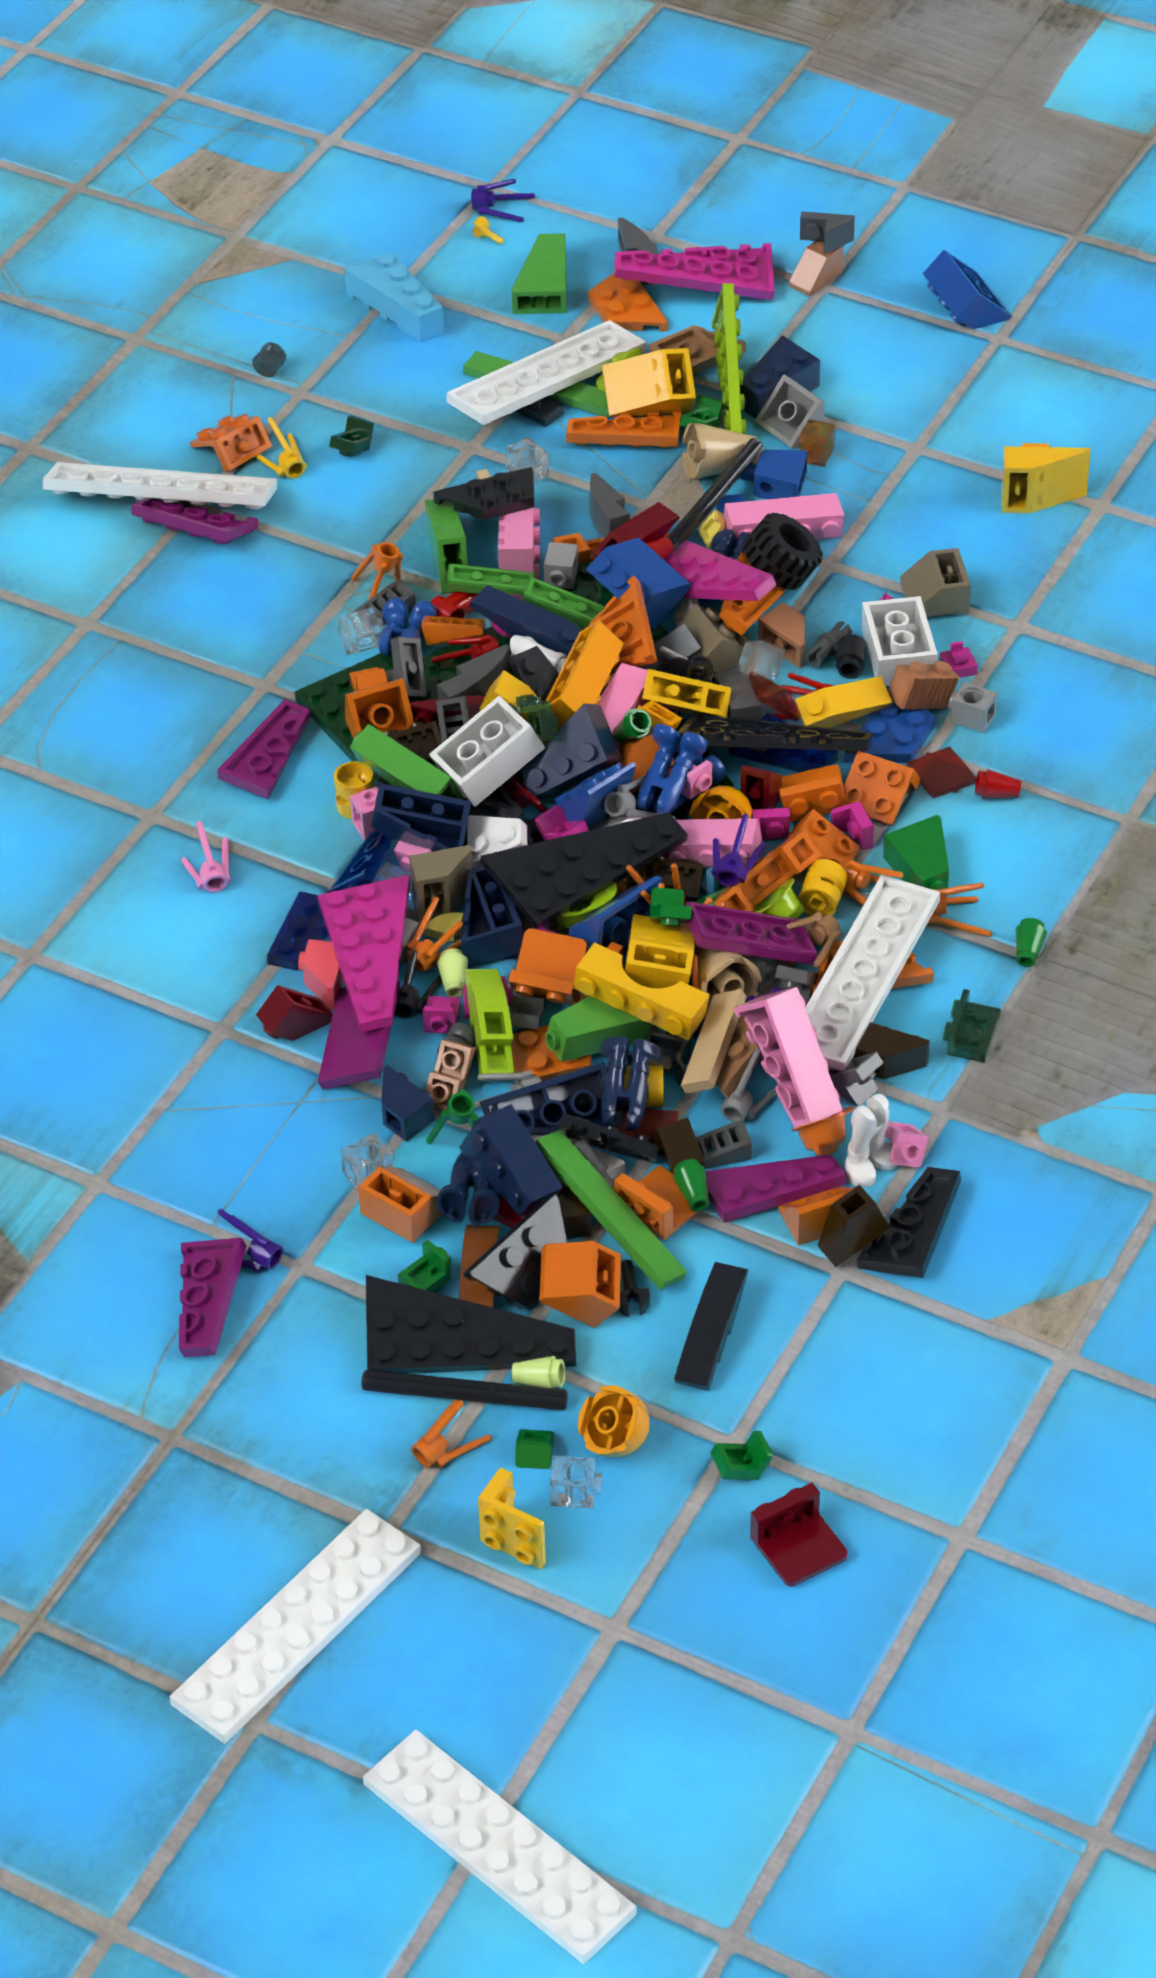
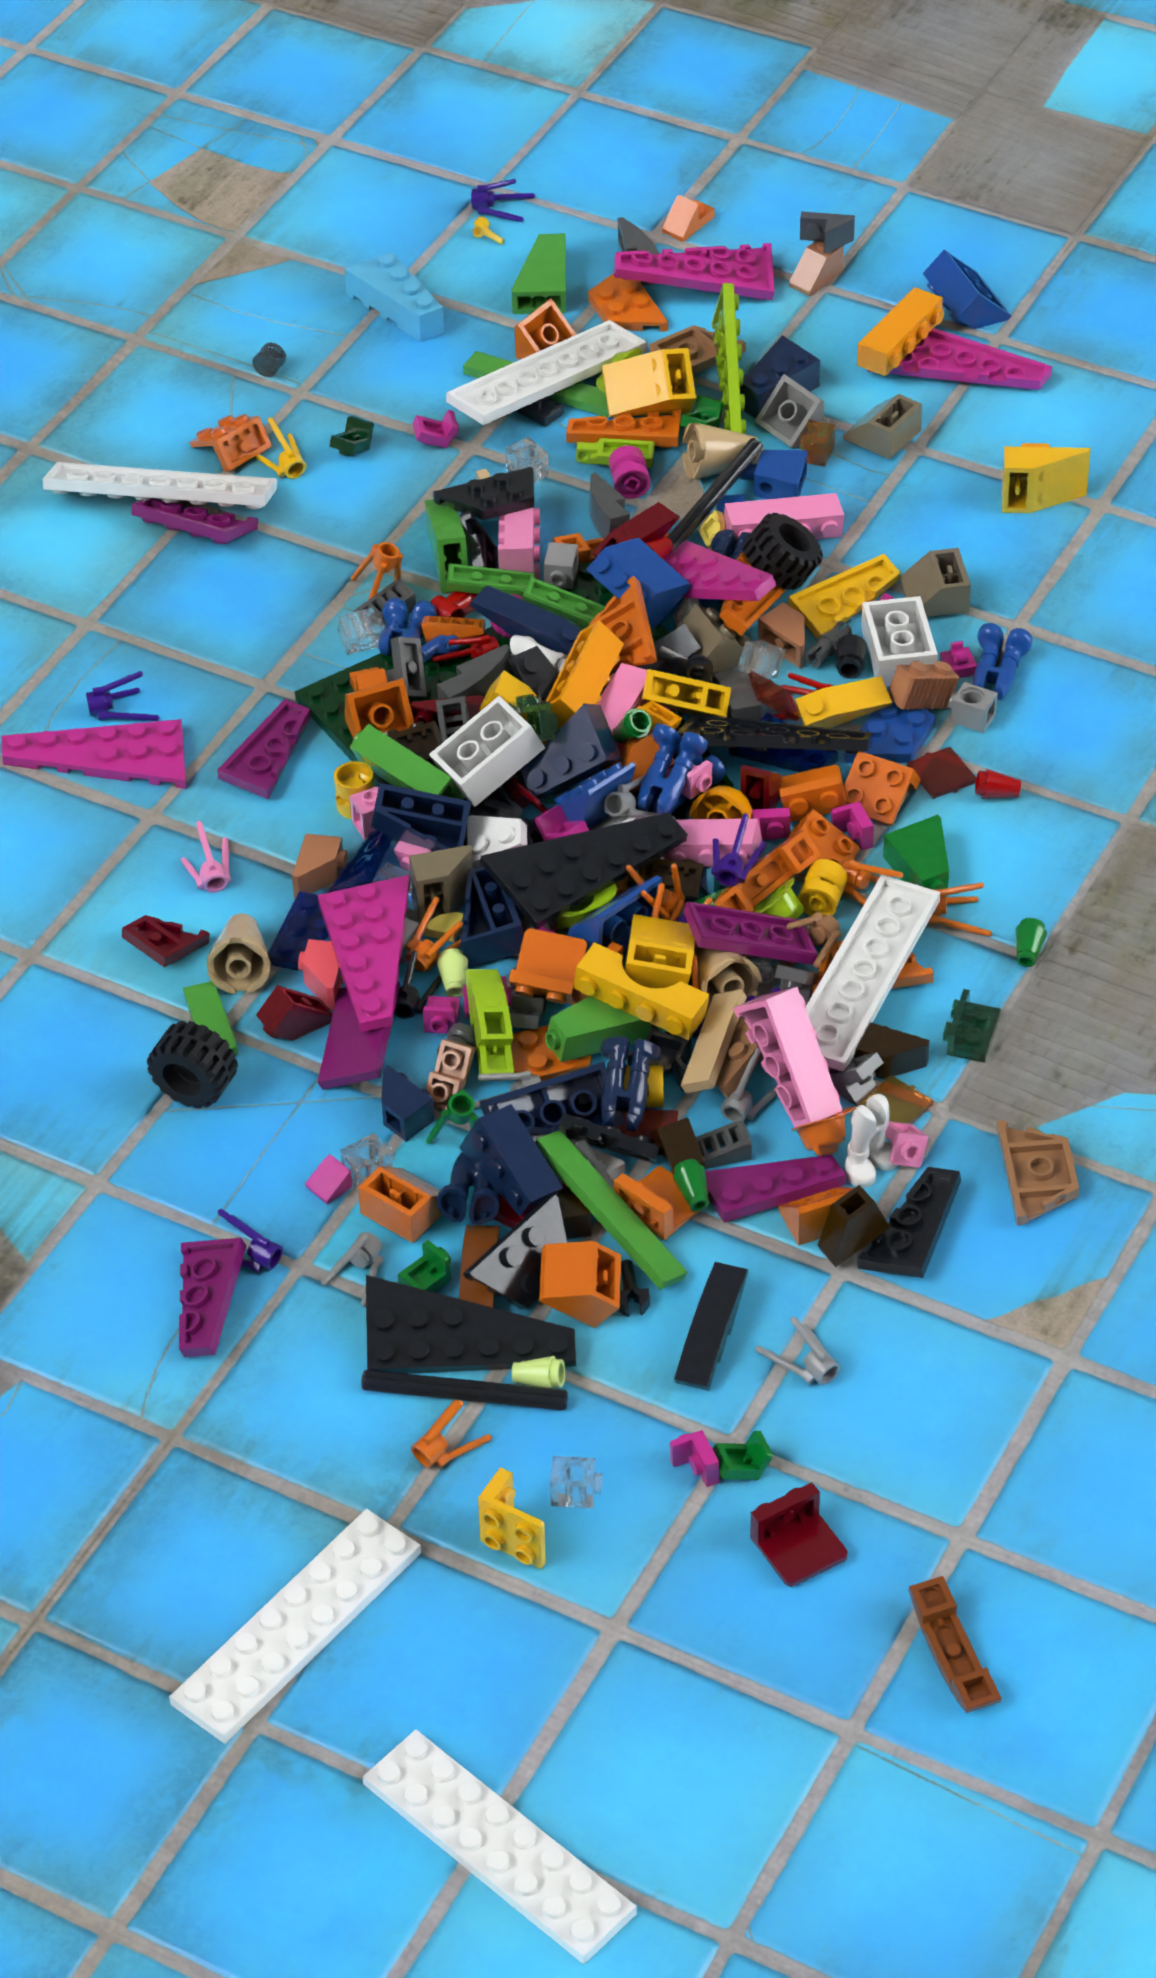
green slope [515,1429,554,1469] -> none
light orange cylinder [578,1385,650,1458] -> none
green bracket [650,887,692,927] -> none
none -> dark pink wing [1,719,186,789]
none -> dark purple plant [86,671,160,721]
none -> dark red wing [122,915,210,968]
none -> black tyre [147,1021,238,1108]
none -> bright green tile [183,981,238,1055]
none -> tan cone [207,913,271,994]
none -> nougat slope [292,833,348,899]
none -> dark pink slope [305,1154,352,1204]
none -> light grey plant [321,1232,384,1307]
none -> dark pink bracket [412,410,459,448]
none -> blue arm [421,635,460,662]
none -> black wing [460,510,498,569]
none -> orange slope [514,298,577,360]
none -> lime hinge [576,438,655,468]
none -> dark pink wheel [609,445,650,499]
none -> slope [662,195,715,242]
none -> dark pink bracket [669,1430,720,1487]
none -> light grey plant [755,1317,840,1385]
none -> yellow wing [788,554,901,639]
none -> dark tan slope [843,394,922,459]
none -> clear orange piece [855,1075,934,1124]
none -> light orange brick [857,287,944,376]
none -> dark pink wing [867,328,1052,390]
none -> dark orange slope [908,1576,1002,1713]
none -> blue piece [973,623,1033,700]
none -> medium nougat wing [996,1120,1079,1226]

